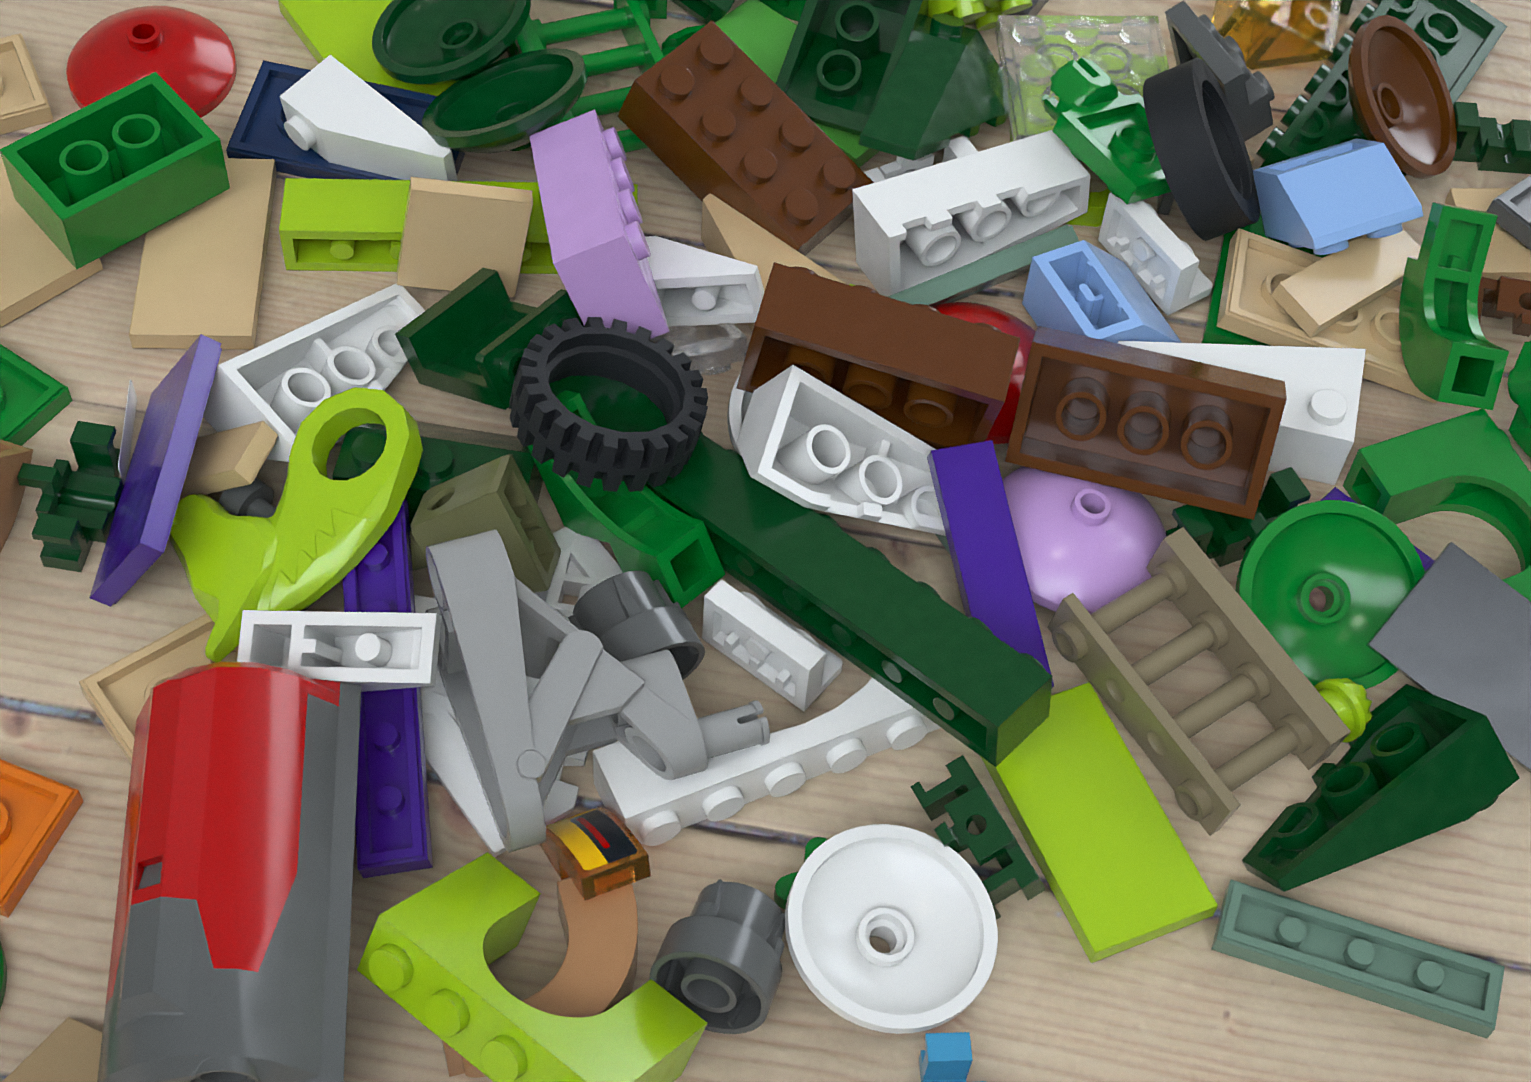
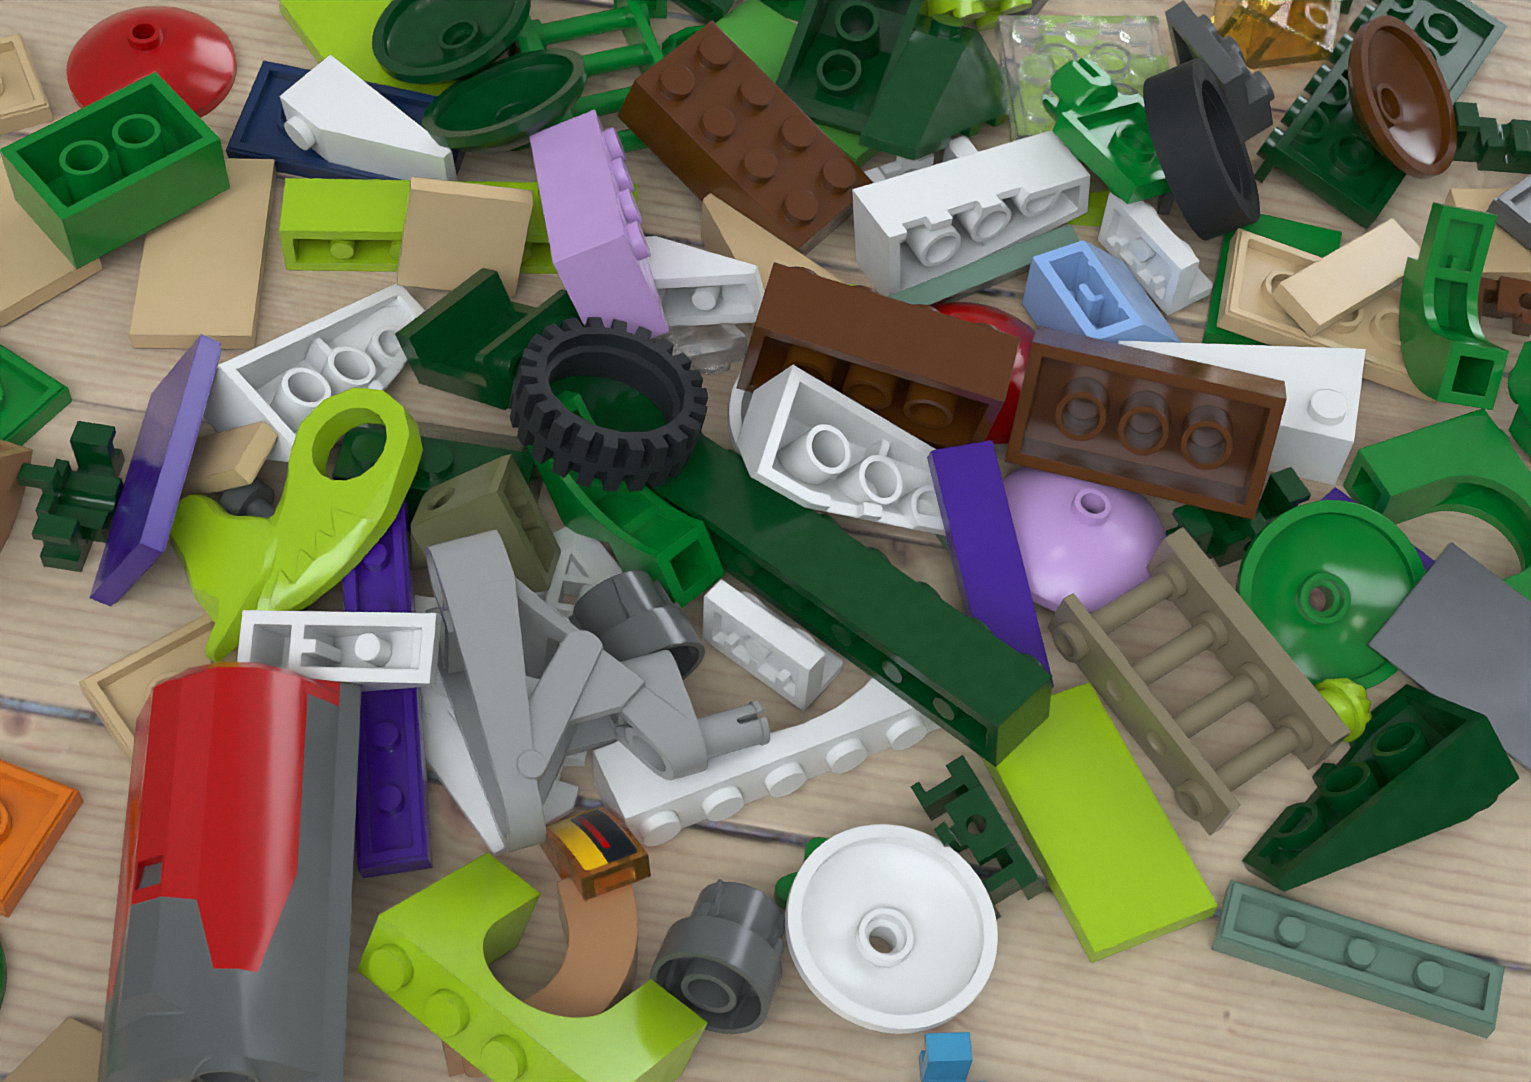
white sticker [118,380,137,484] -> none
light blue slope [1253,138,1423,255] -> none

